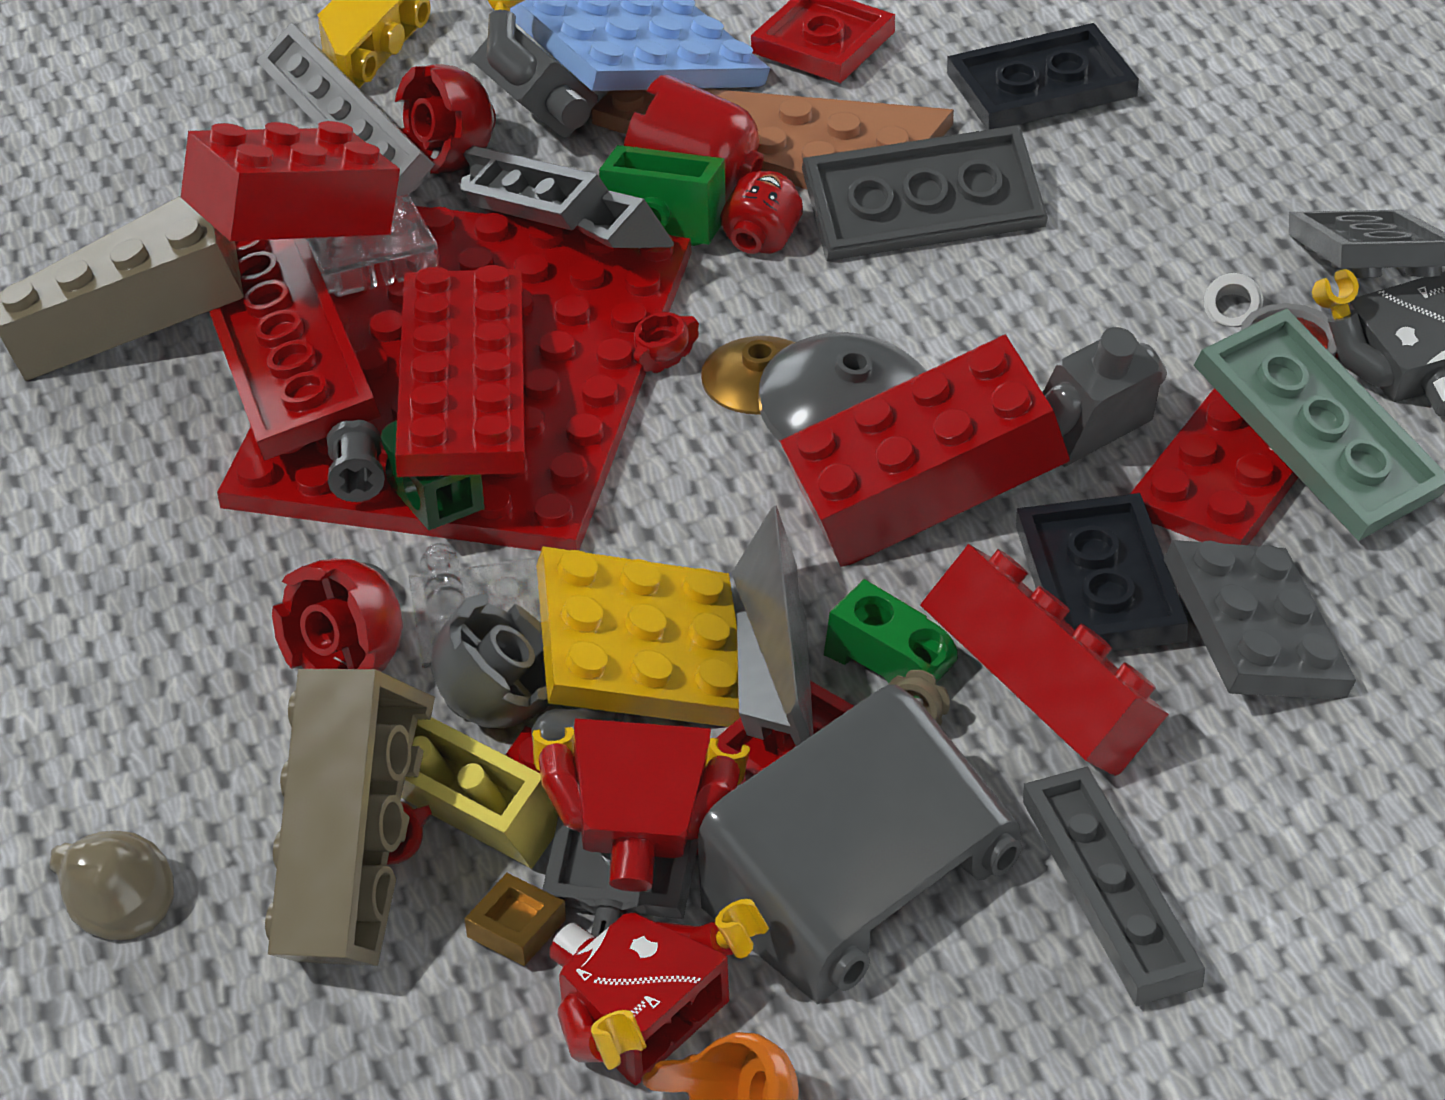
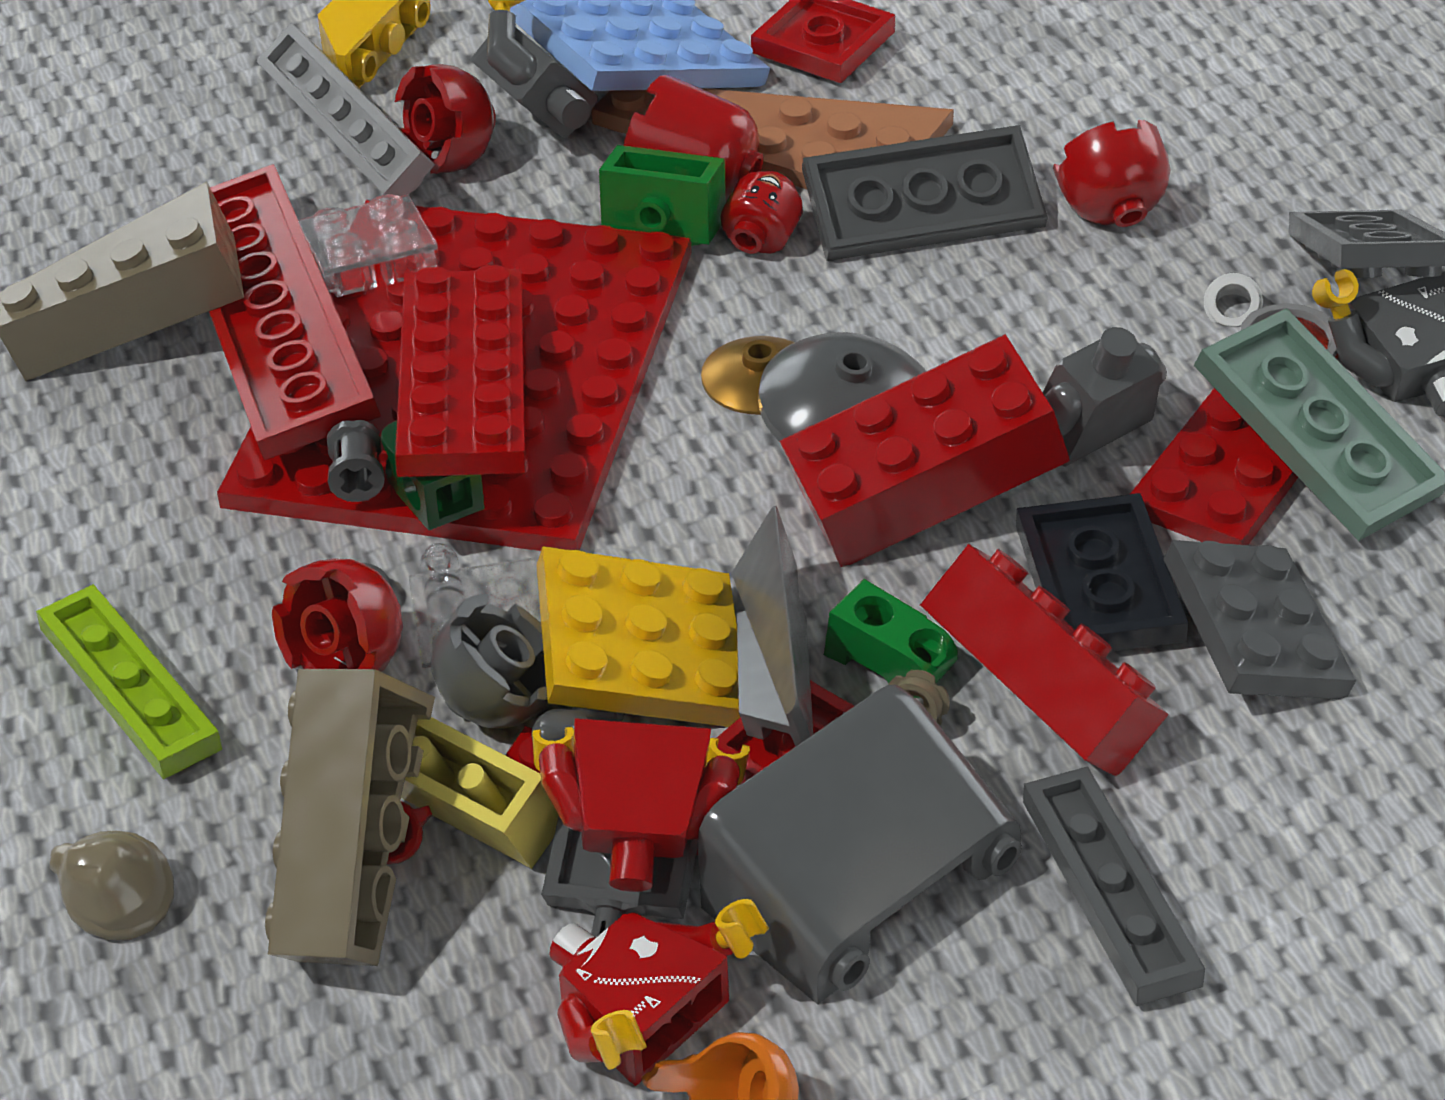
red brick [180,121,400,242] -> none
dark grey wedge [461,146,674,248] -> none
pearl gold plate [464,873,566,966] -> none
red piece [634,312,699,374] -> none
black plate [947,23,1139,130] -> none
none -> lime plate [36,584,223,780]
none -> red cylinder [1053,120,1171,227]

